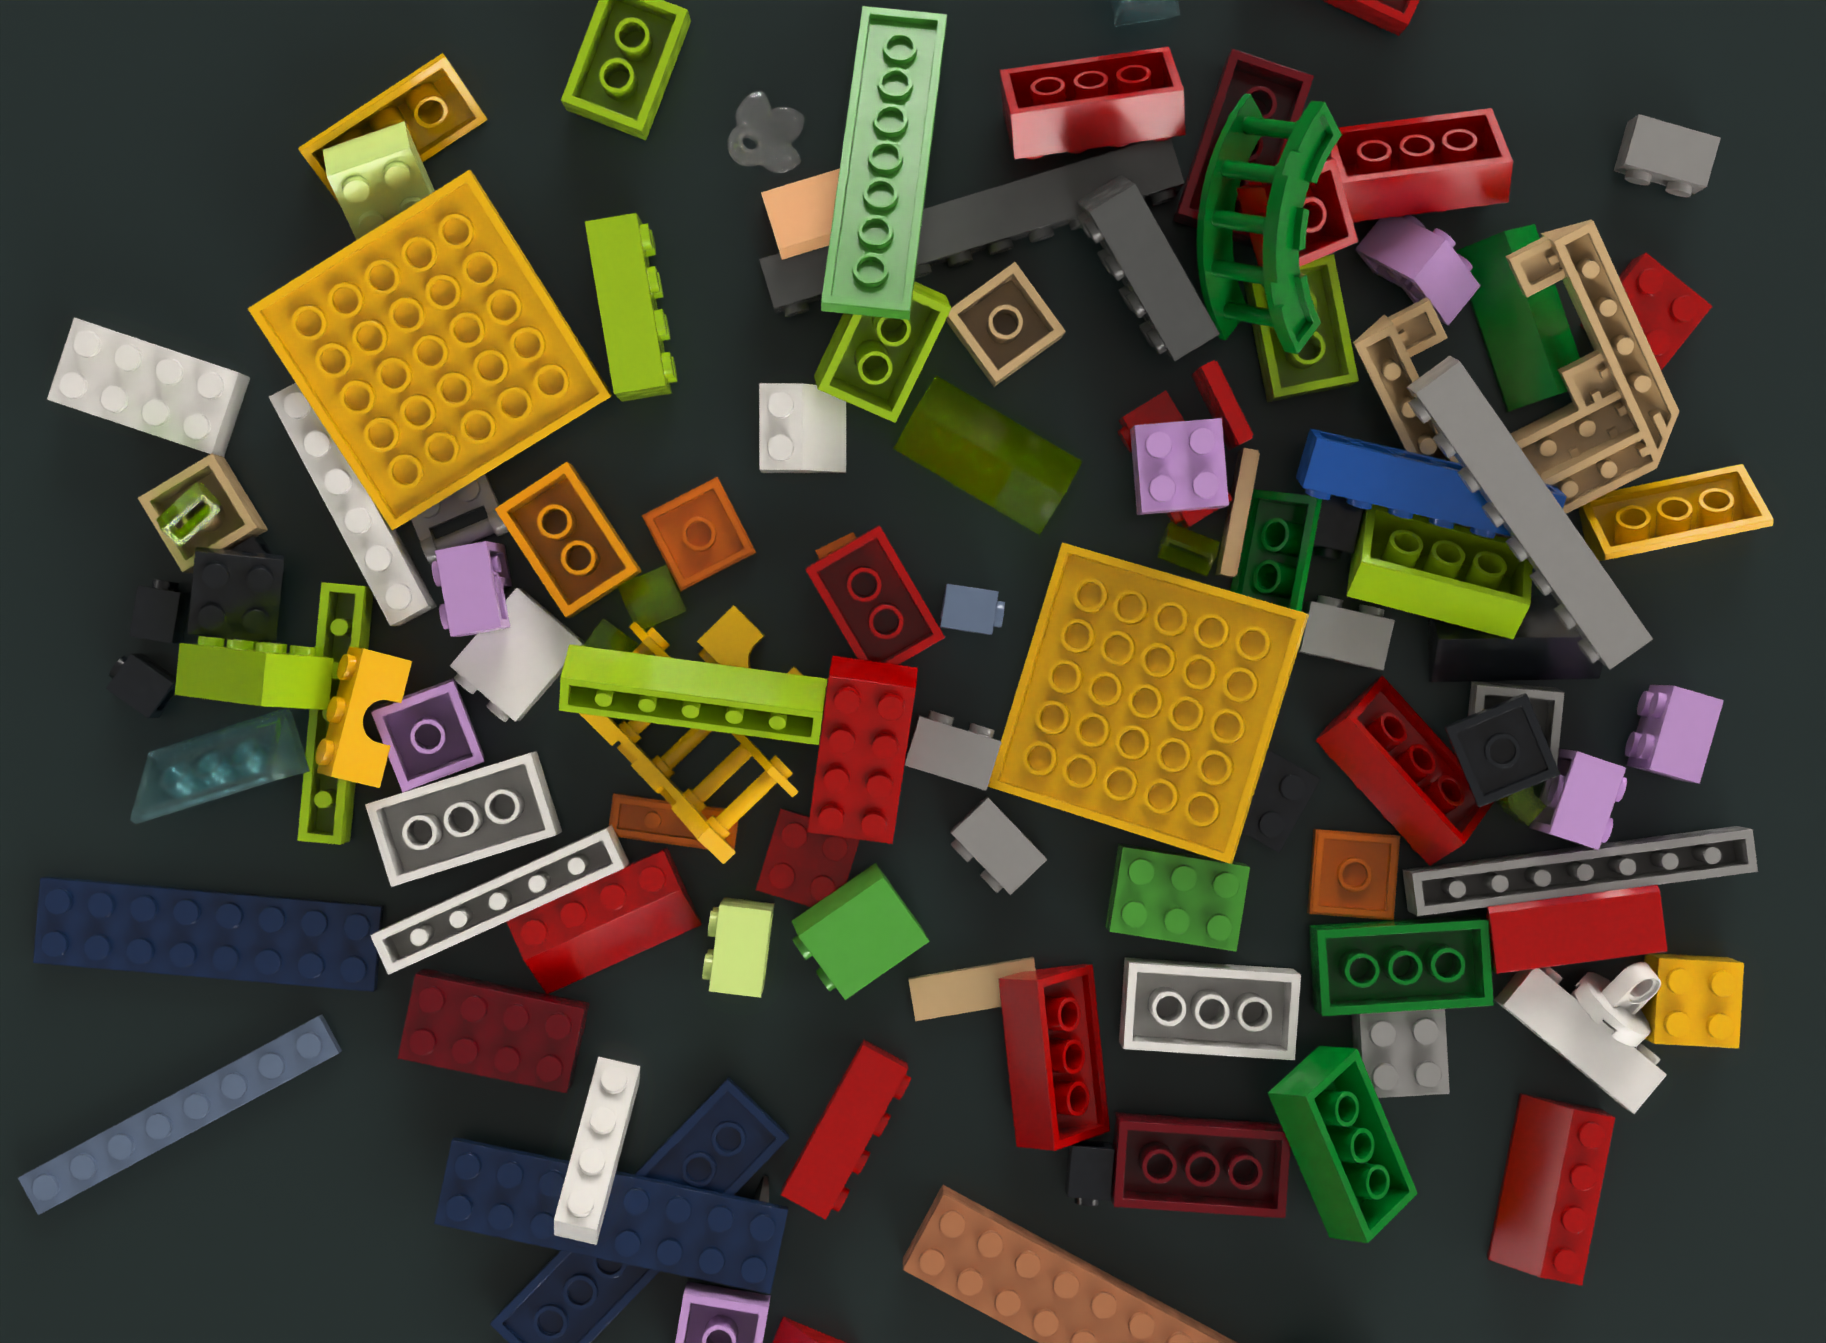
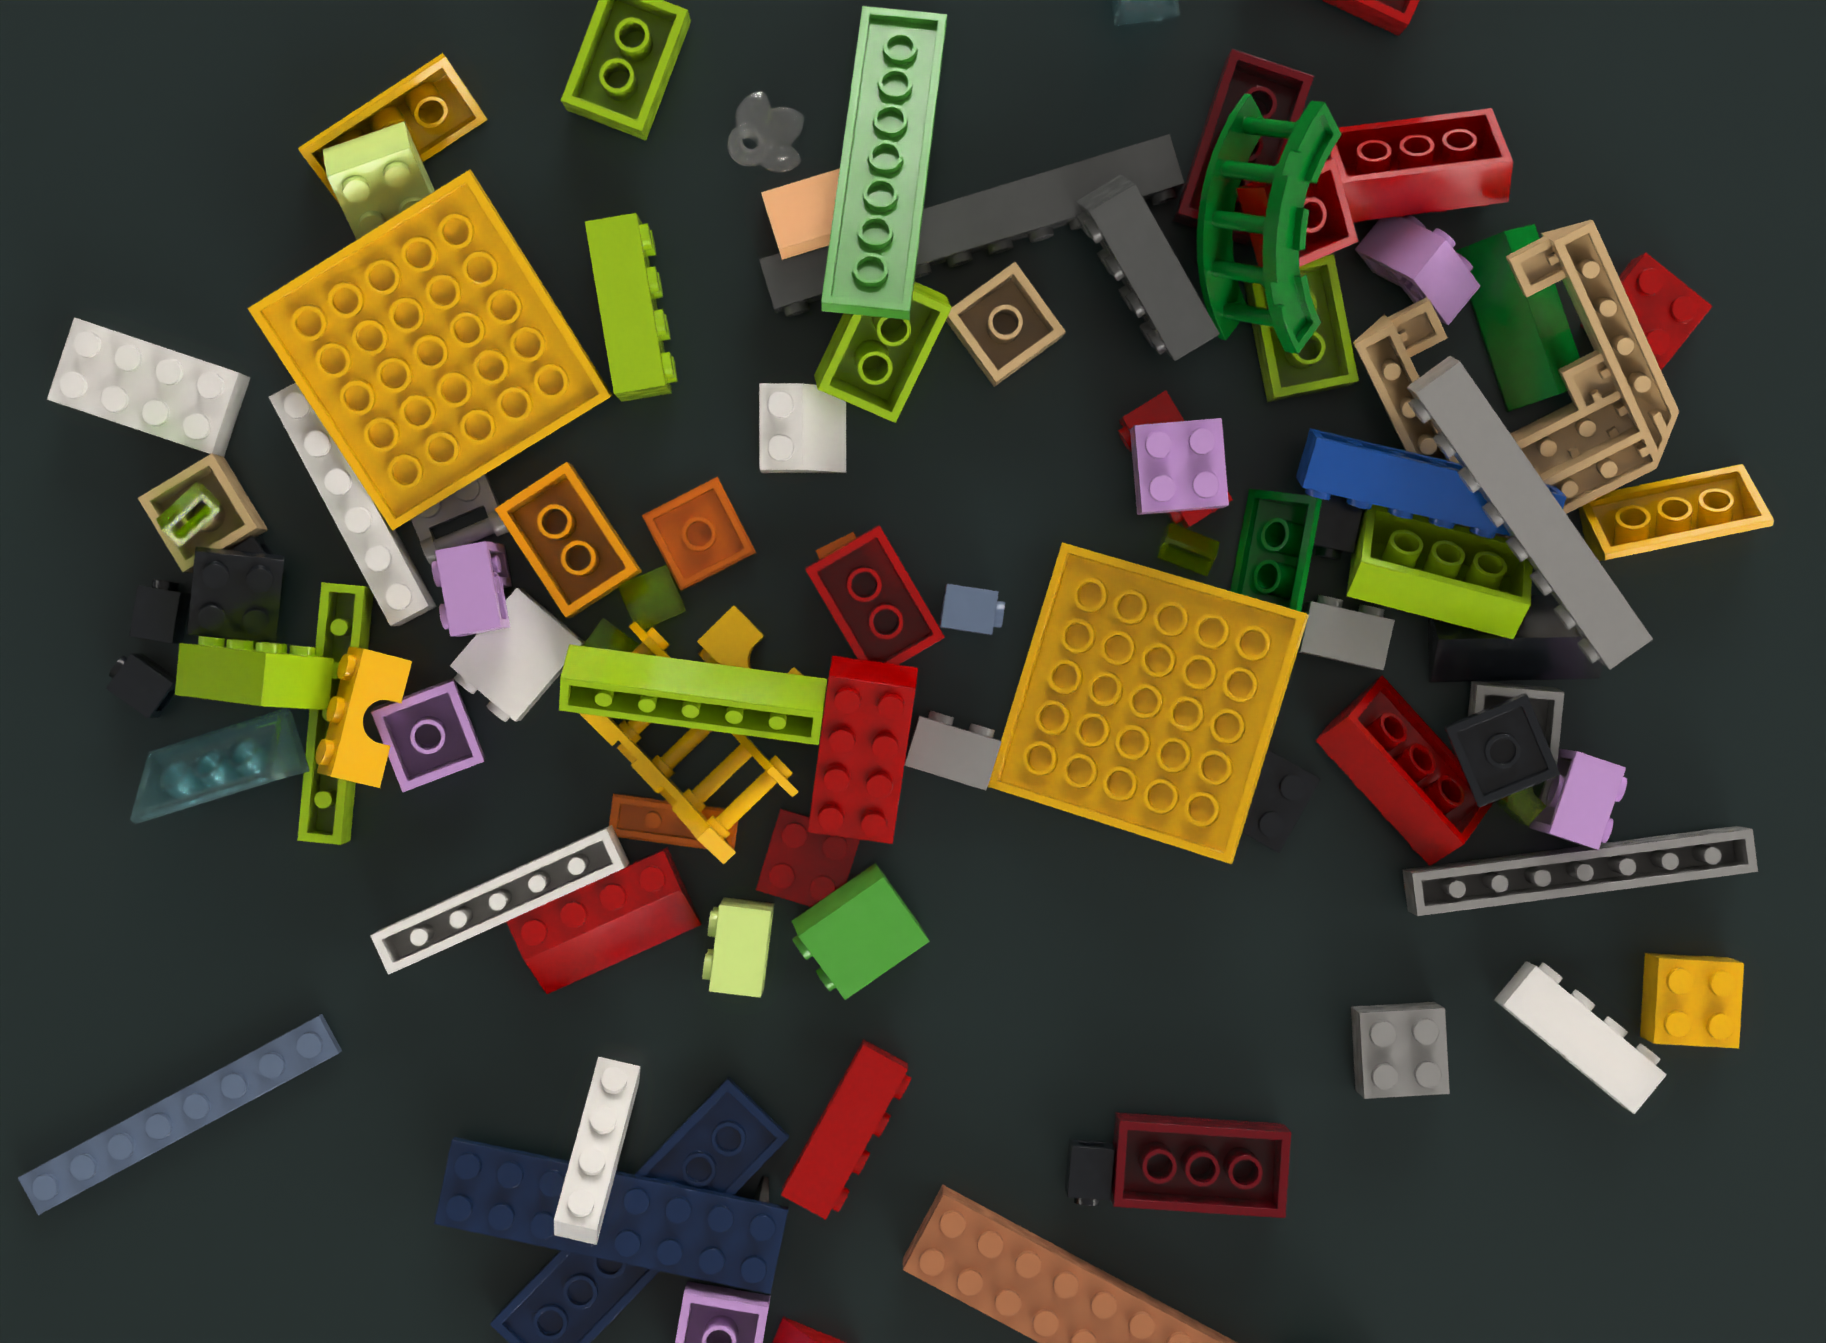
dark blue plate [33,877,384,992] -> none
white brick [365,751,562,887] -> none
dark red brick [398,968,589,1093] -> none
clear neon green slope [894,375,1082,535] -> none
tan tile [908,957,1036,1021] -> none
light grey brick [950,796,1047,895] -> none
red slope [999,964,1110,1151] -> none
red brick [1000,46,1186,159] -> none
bright green brick [1105,843,1250,952] -> none
white brick [1119,957,1301,1060] -> none
red tile [1191,360,1253,451] -> none
tan tile [1215,448,1260,578] -> none
green brick [1268,1046,1418,1243] -> none
orange tile [1307,829,1400,920] -> none
green brick [1309,915,1494,1016] -> none
red slope [1486,884,1668,974] -> none
red slope [1487,1093,1615,1286] -> none
white tile [1574,962,1661,1047] -> none
light grey brick [1614,114,1721,197] -> none
lavender brick [1625,685,1724,784] -> none

